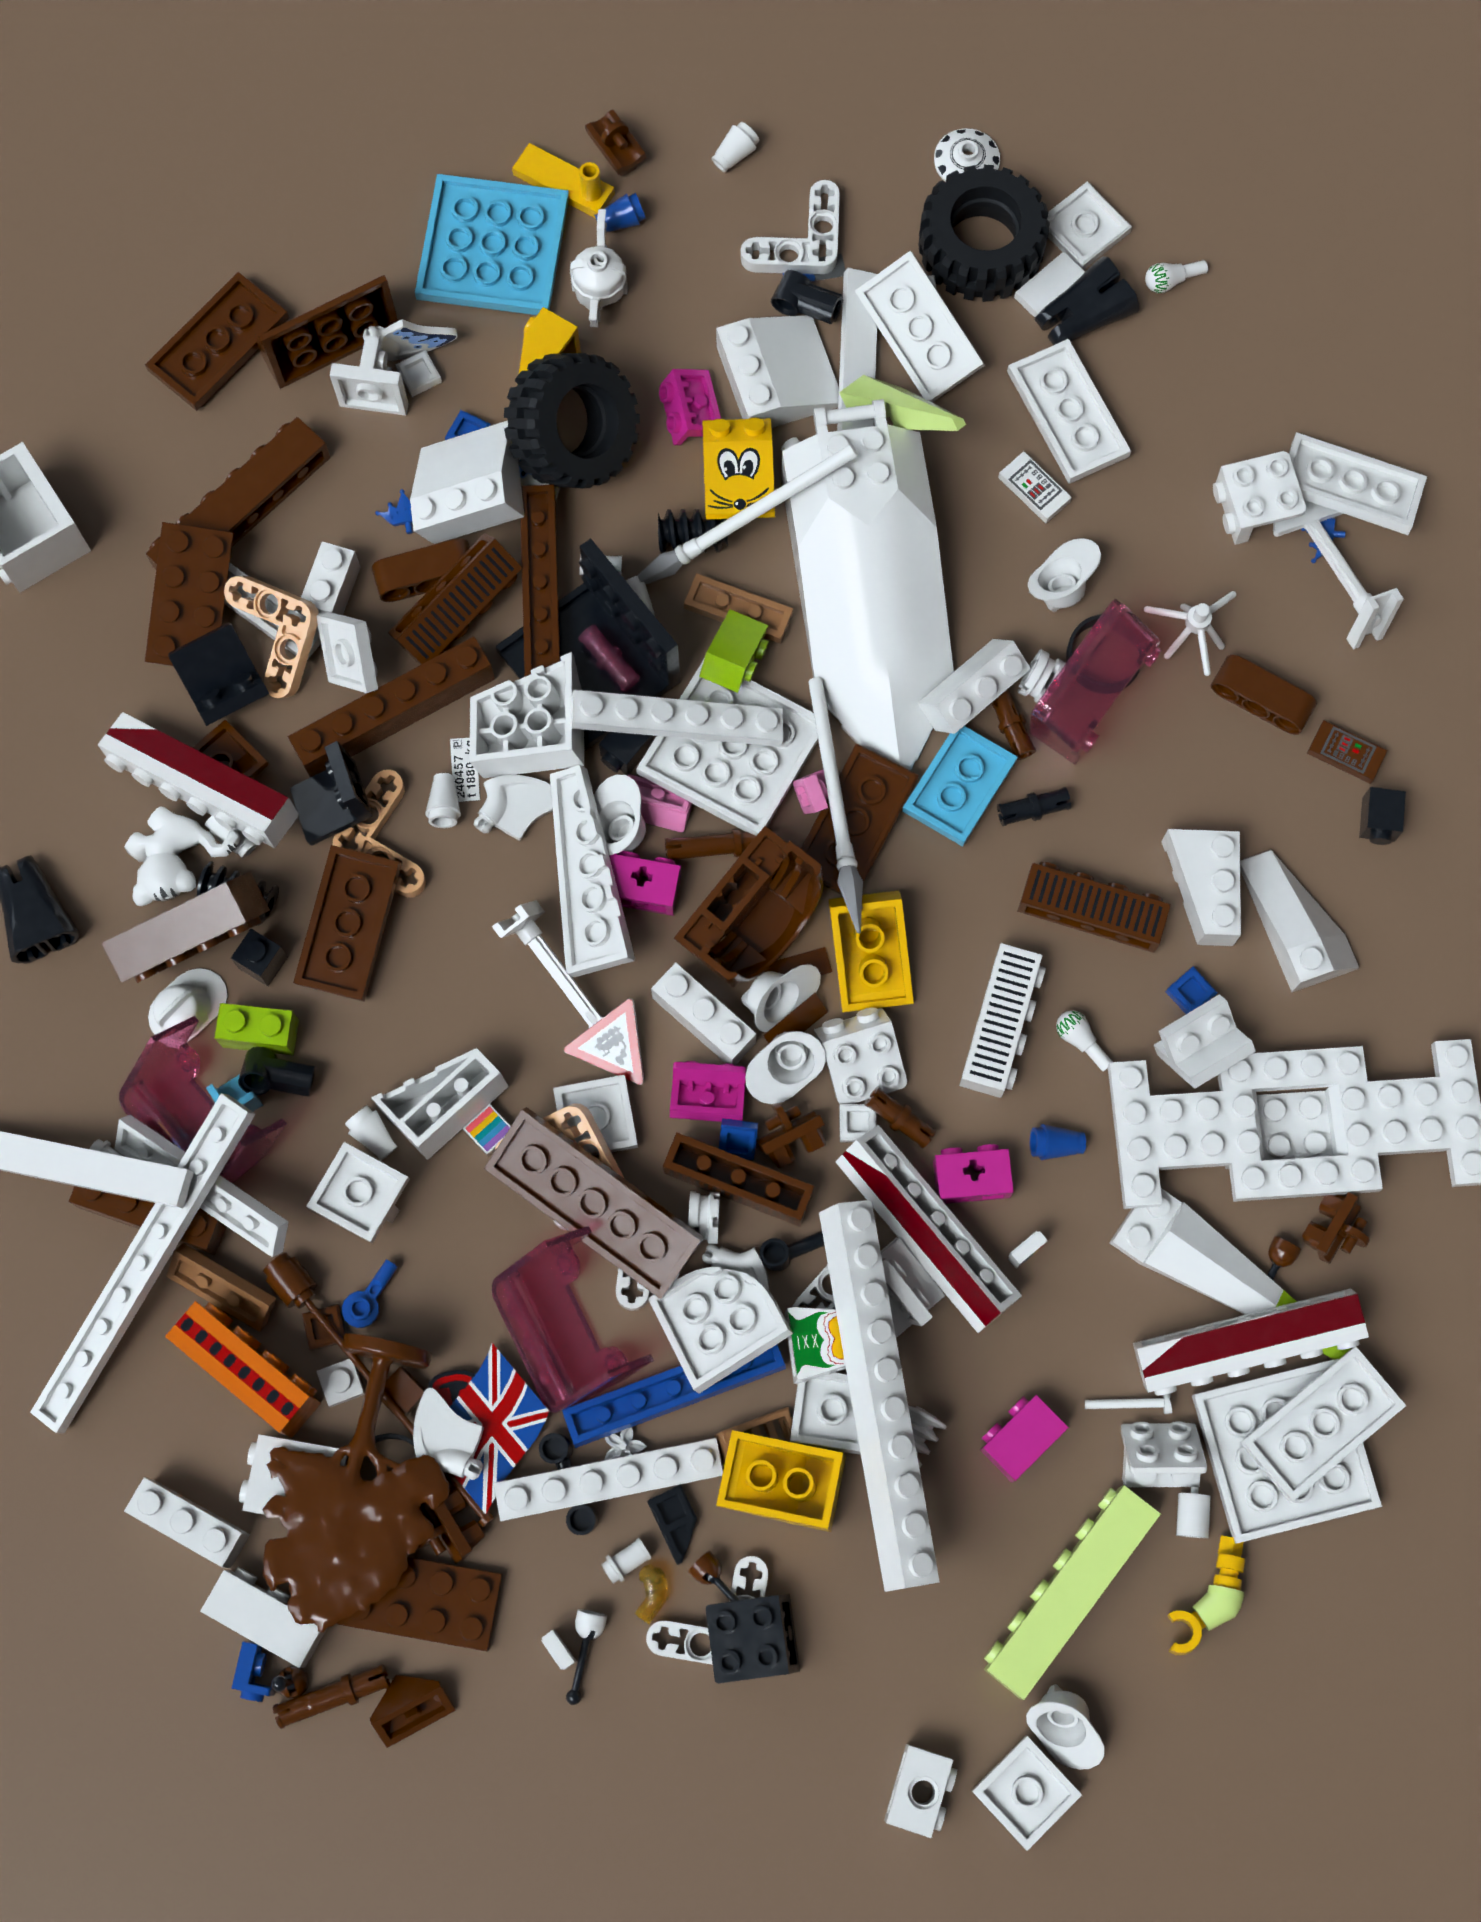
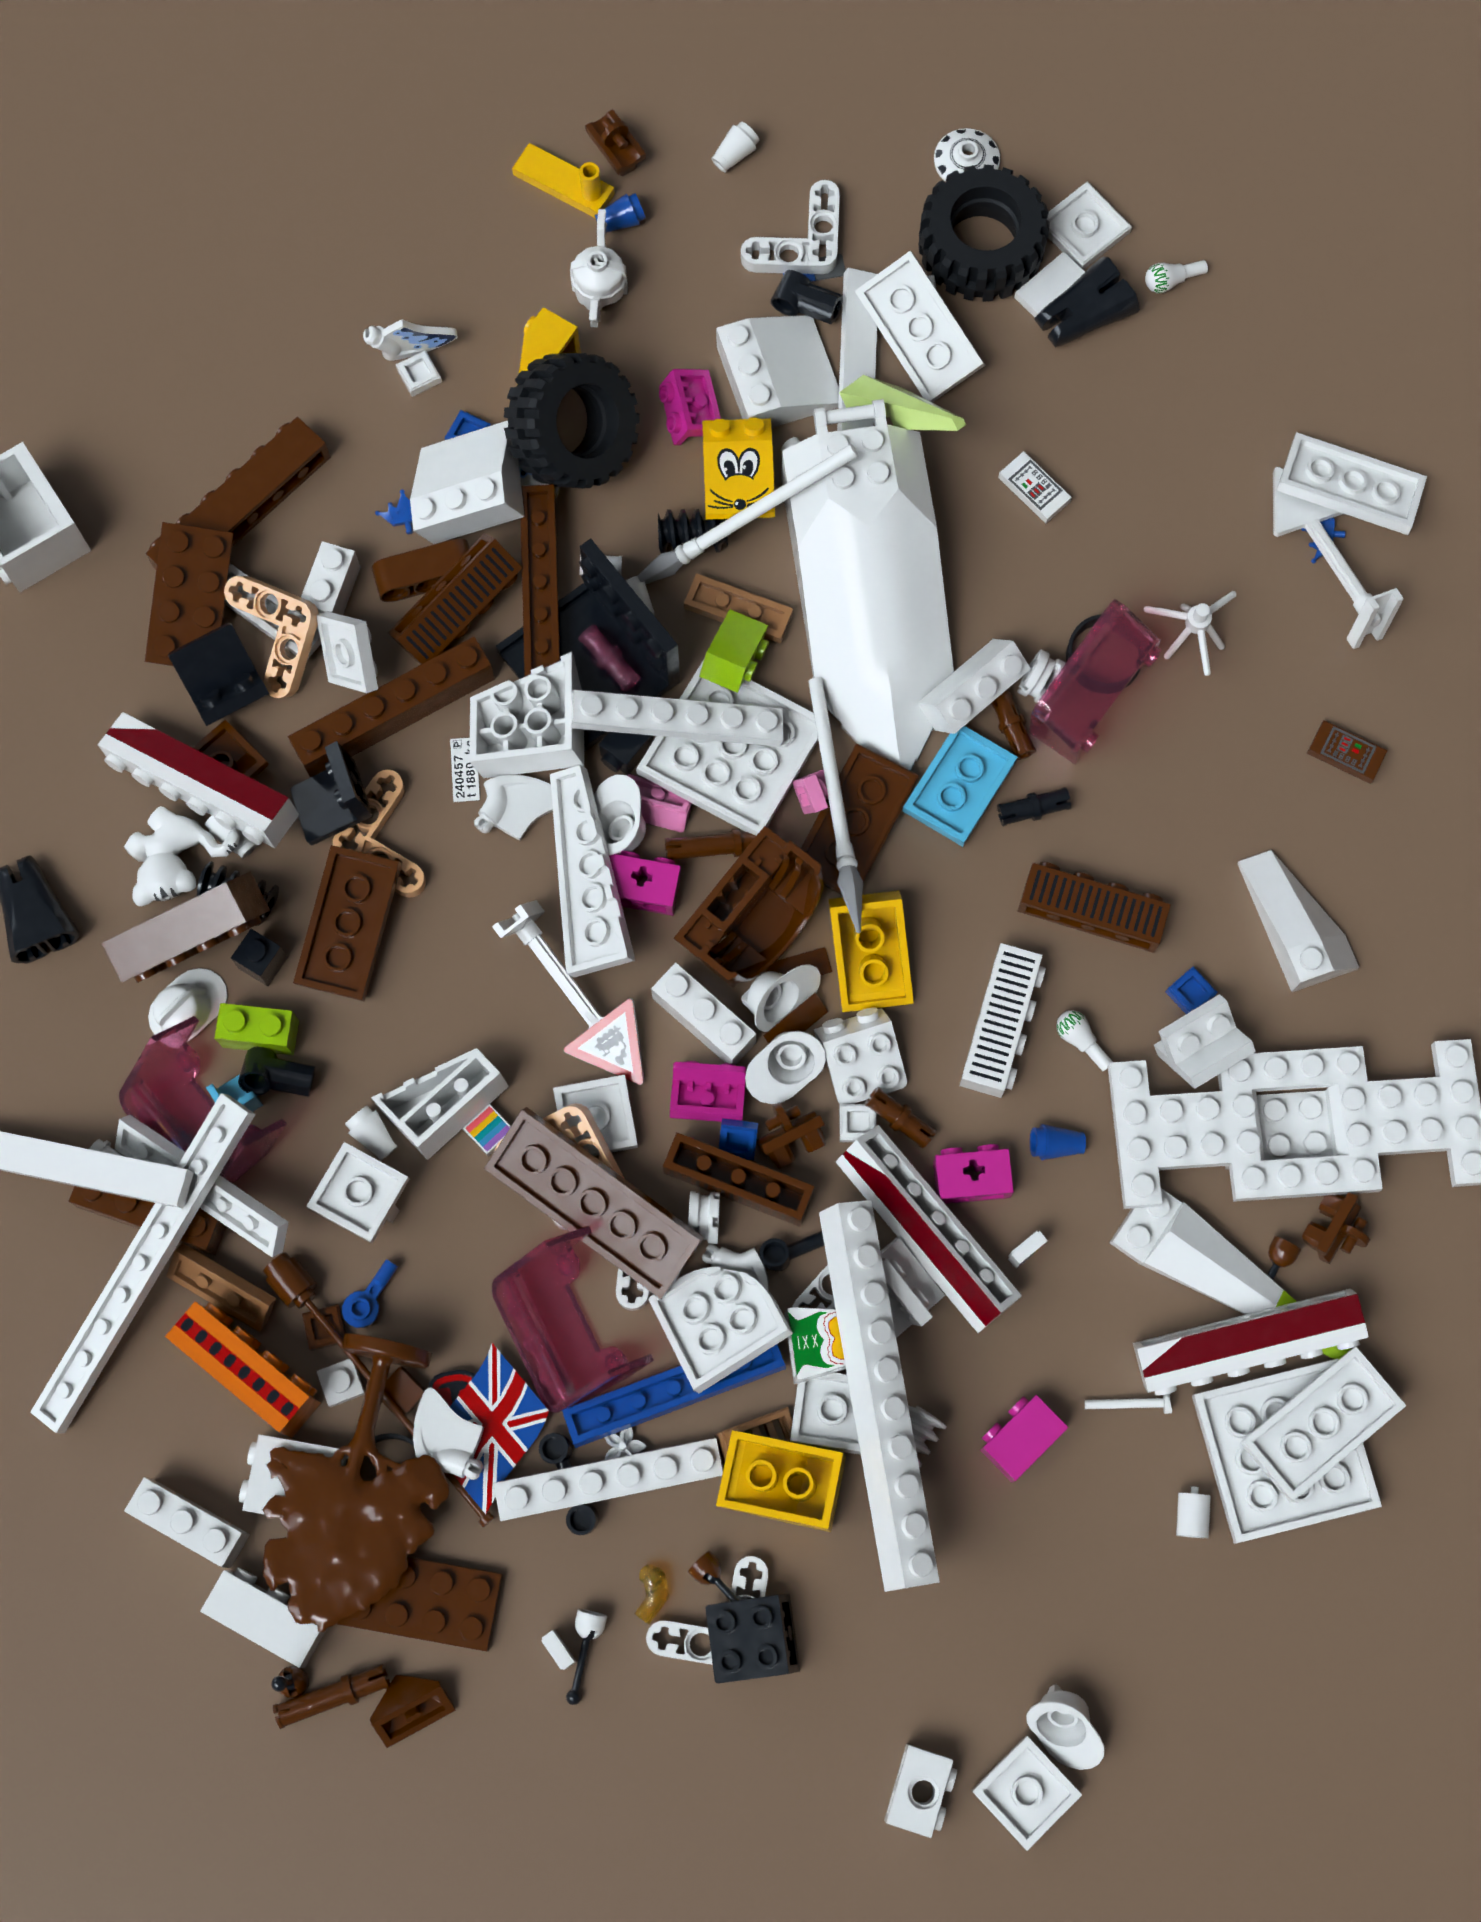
reddish brown plate [145,272,289,411] -> none
blue bracket [231,1641,275,1702] -> none
reddish brown slope [256,275,398,389] -> none
white bracket [330,336,409,416] -> none
medium azure plate [415,174,569,315] -> none
reddish brown hips [418,1489,484,1564] -> none
white cone [425,773,461,828] -> none
white pin [601,1538,652,1584] -> none
black tile [647,1484,697,1565] -> none
yellowish green brick [984,1485,1161,1700] -> none
white plate [1007,339,1131,484] -> none
white piece [1028,538,1101,612] -> none
white bracket [1121,1421,1207,1487] -> none
white wedge [1161,829,1241,946] -> none
piece [1167,1535,1246,1655] -> none
reddish brown beam [1211,655,1317,735] -> none
white bracket [1213,451,1306,545] -> none
black brick [1359,787,1406,845] -> none

